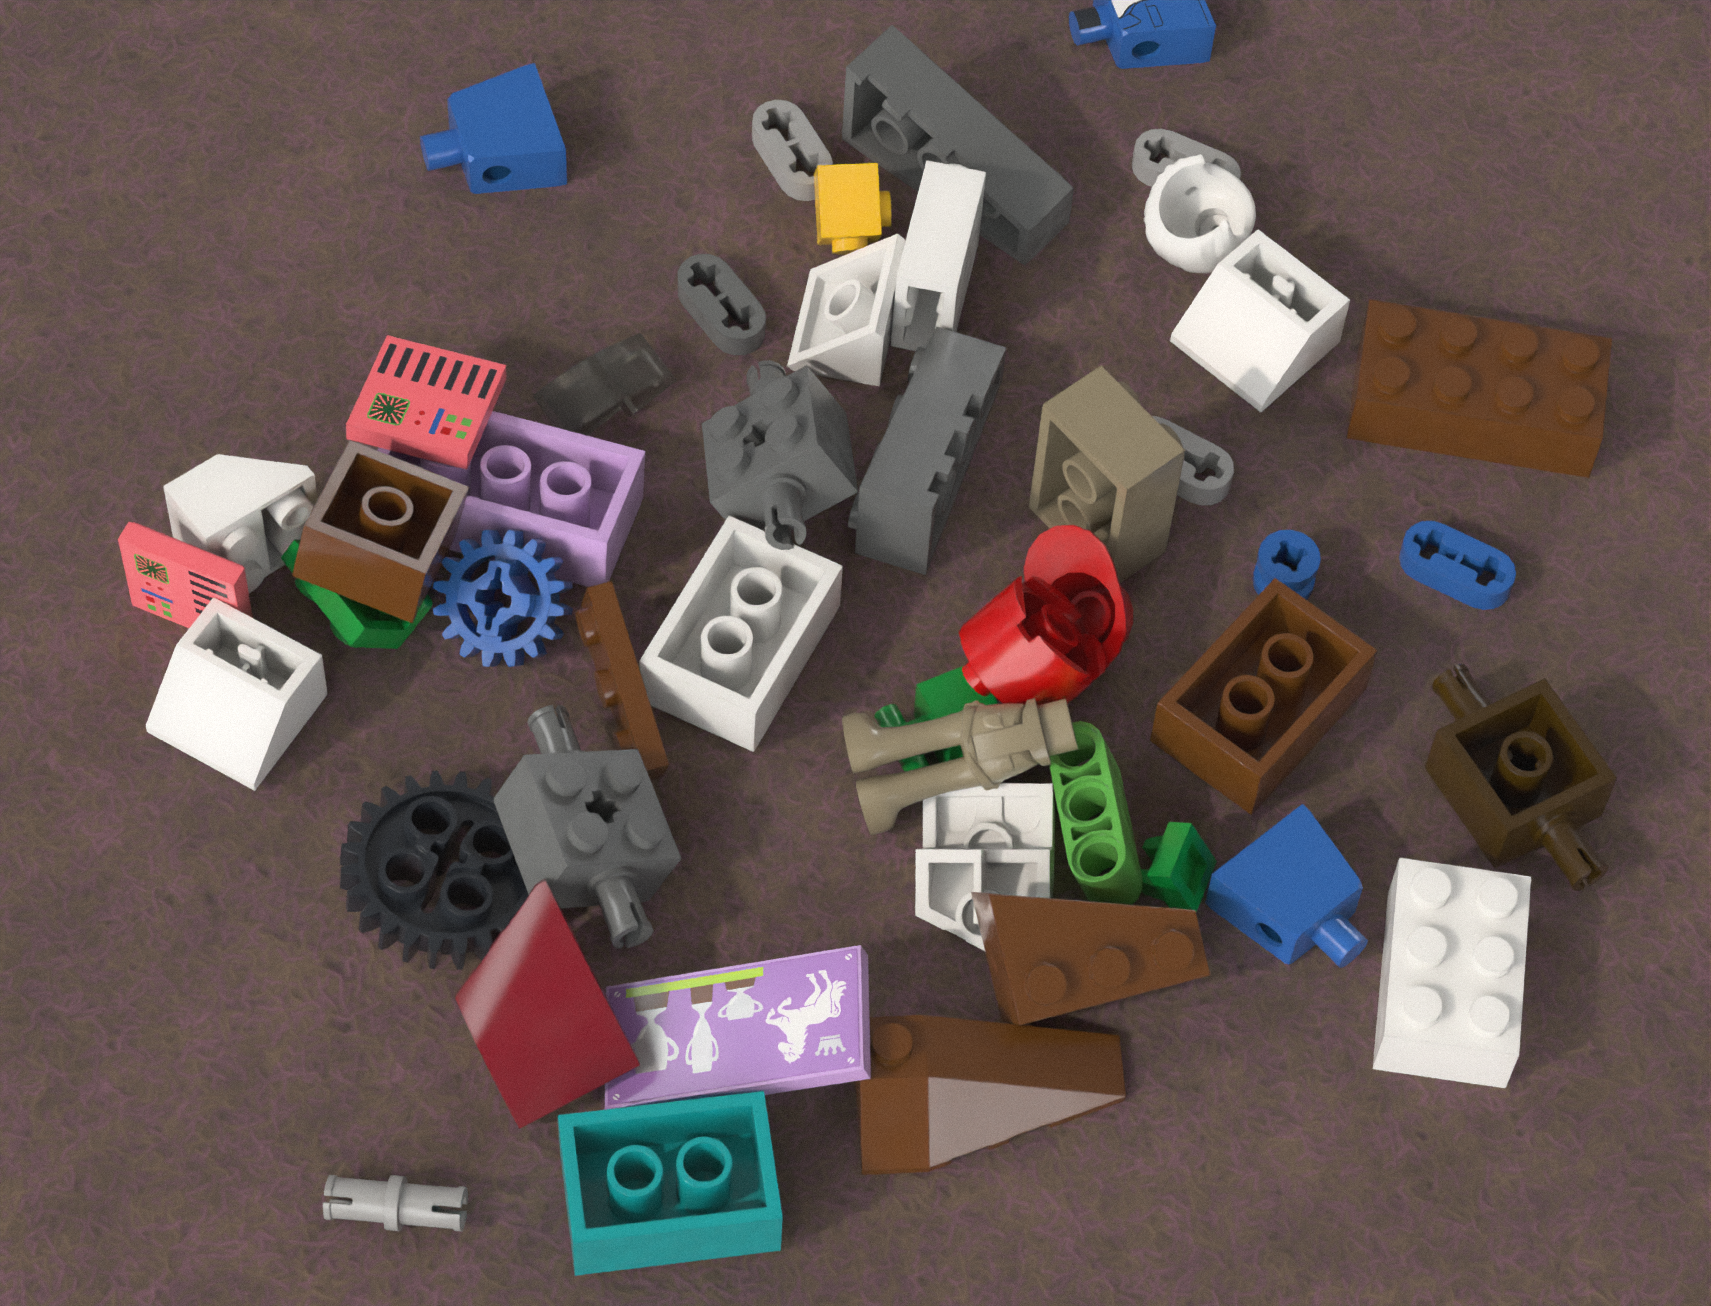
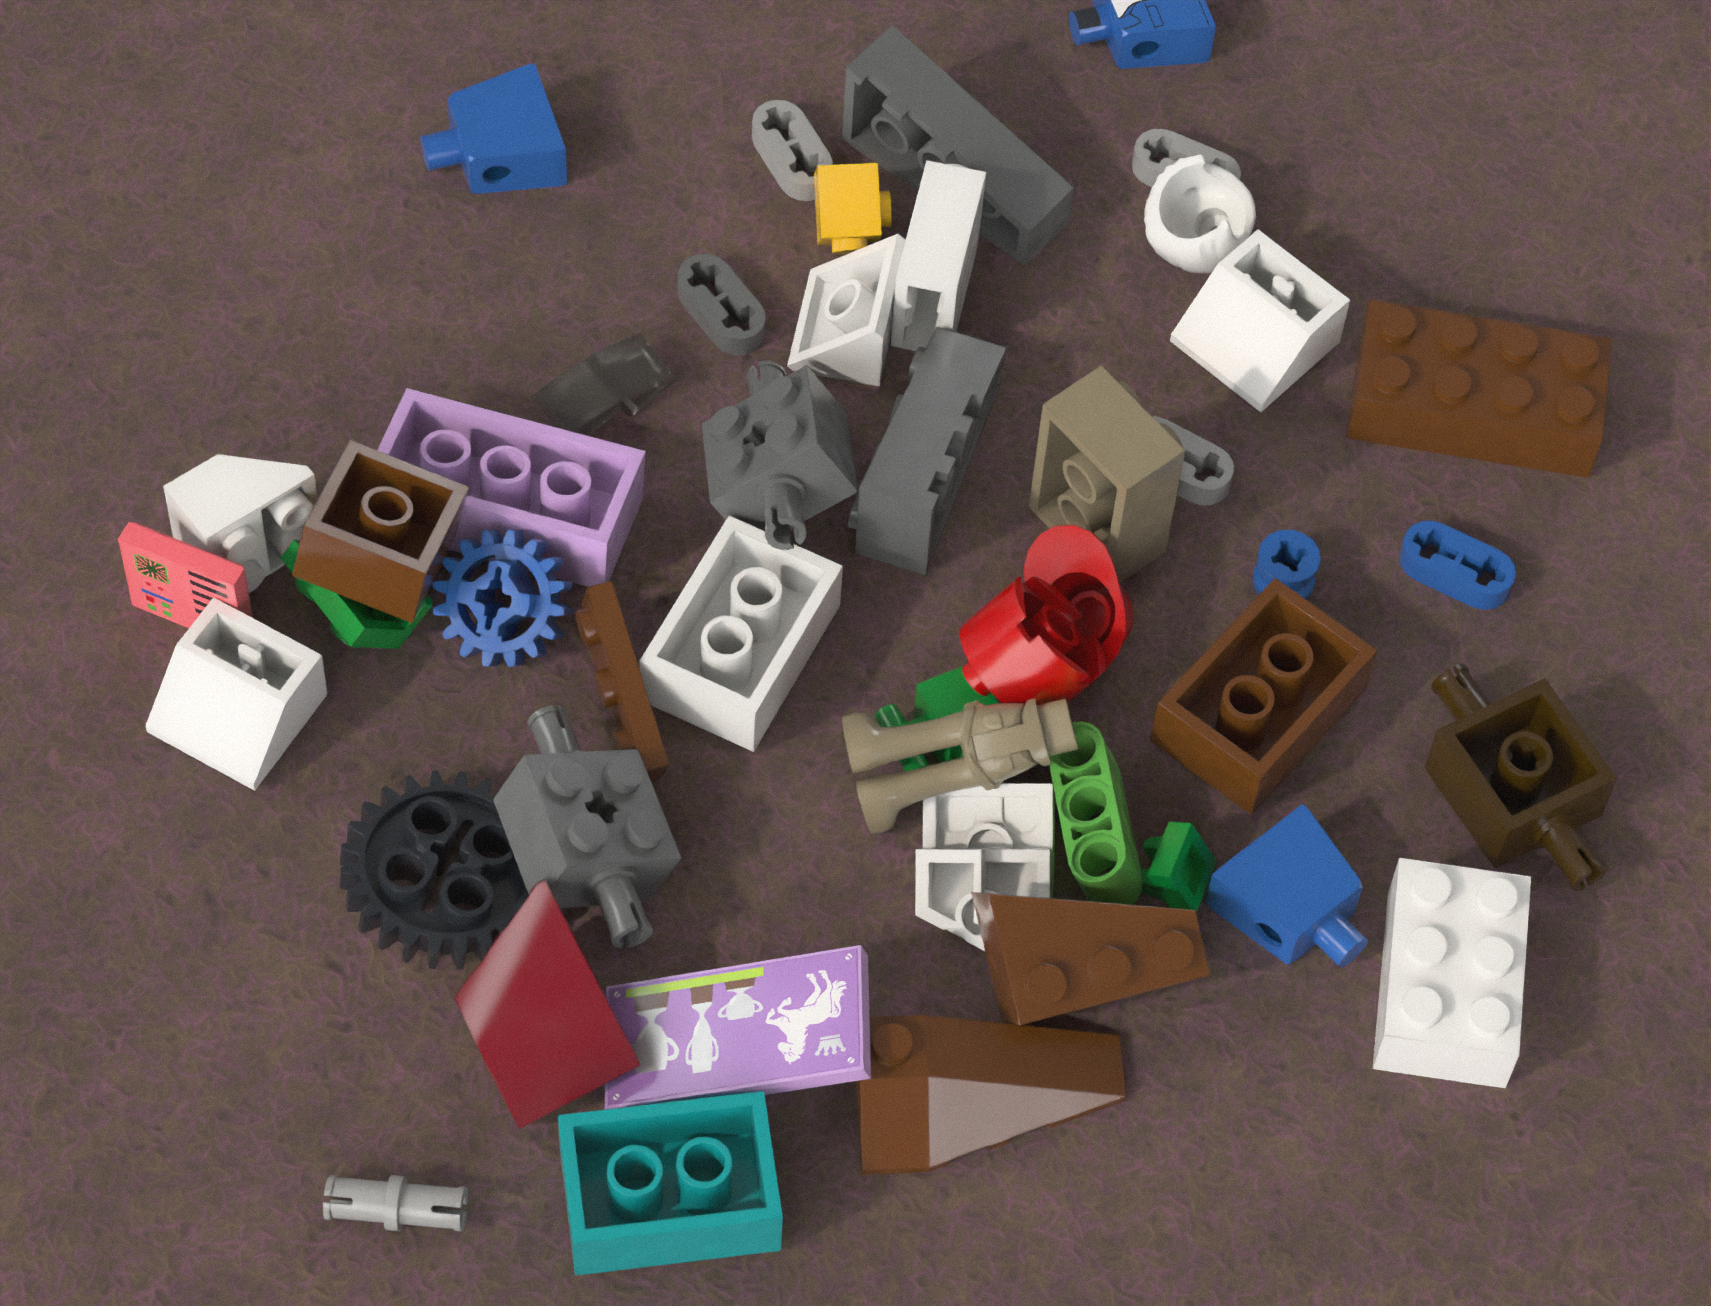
coral tile [346,335,506,470] -> none

